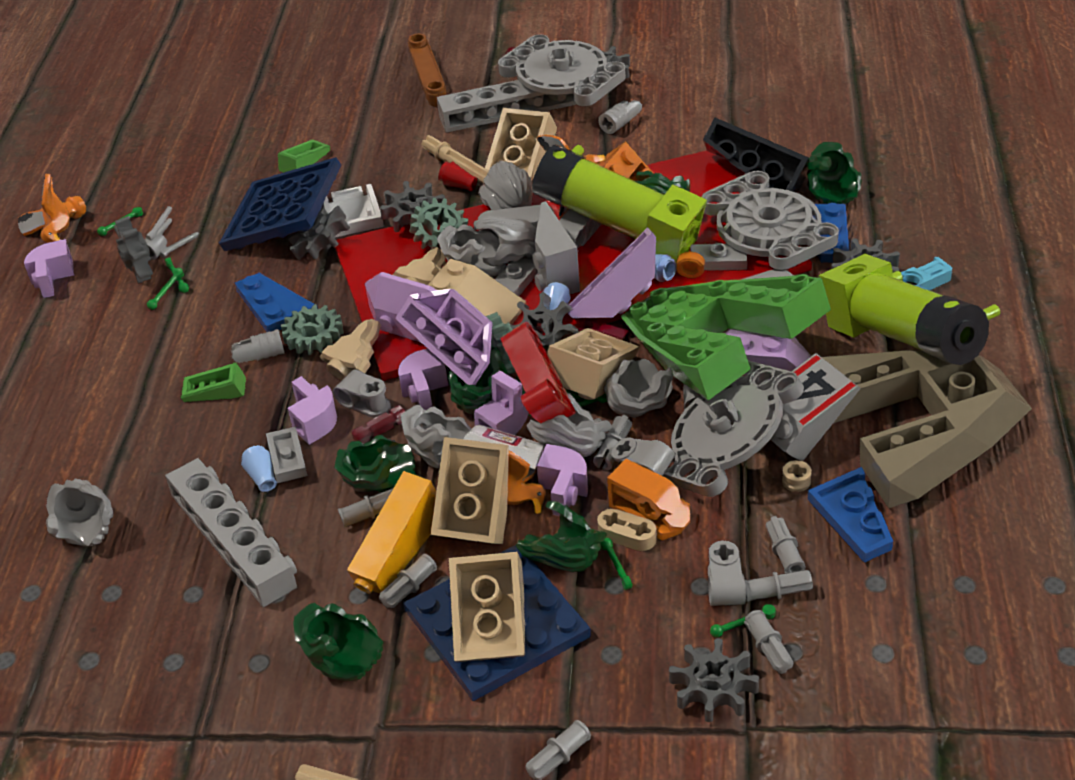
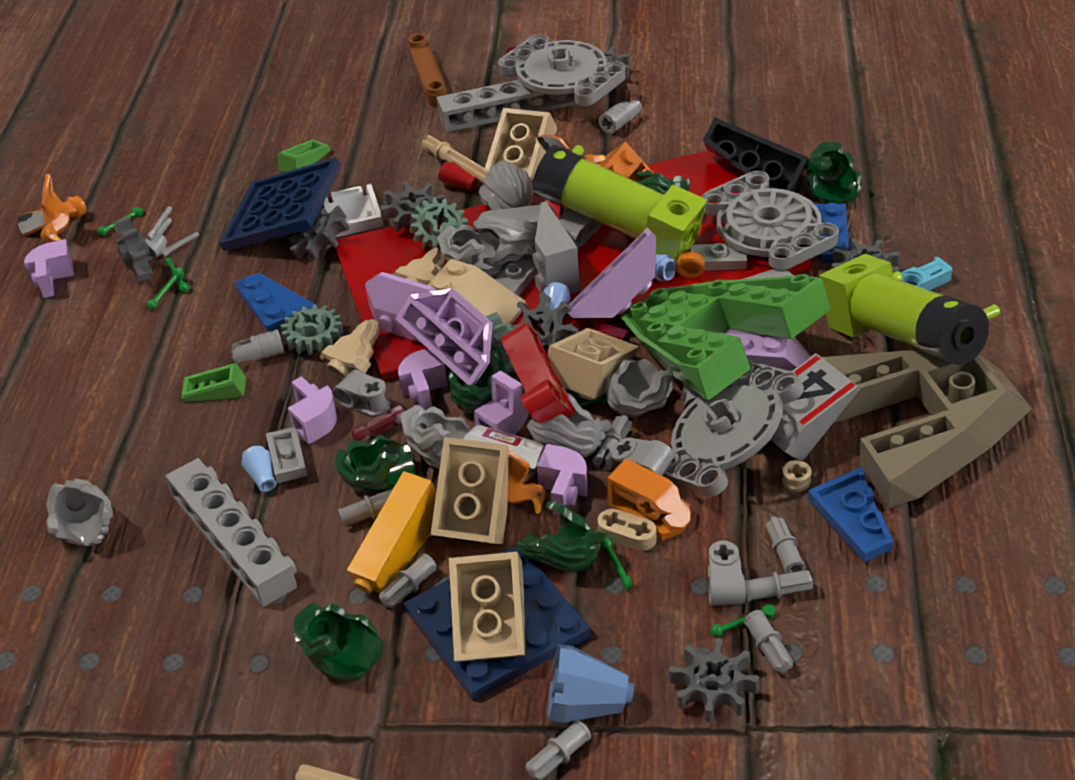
none -> medium blue cone [547,644,634,723]

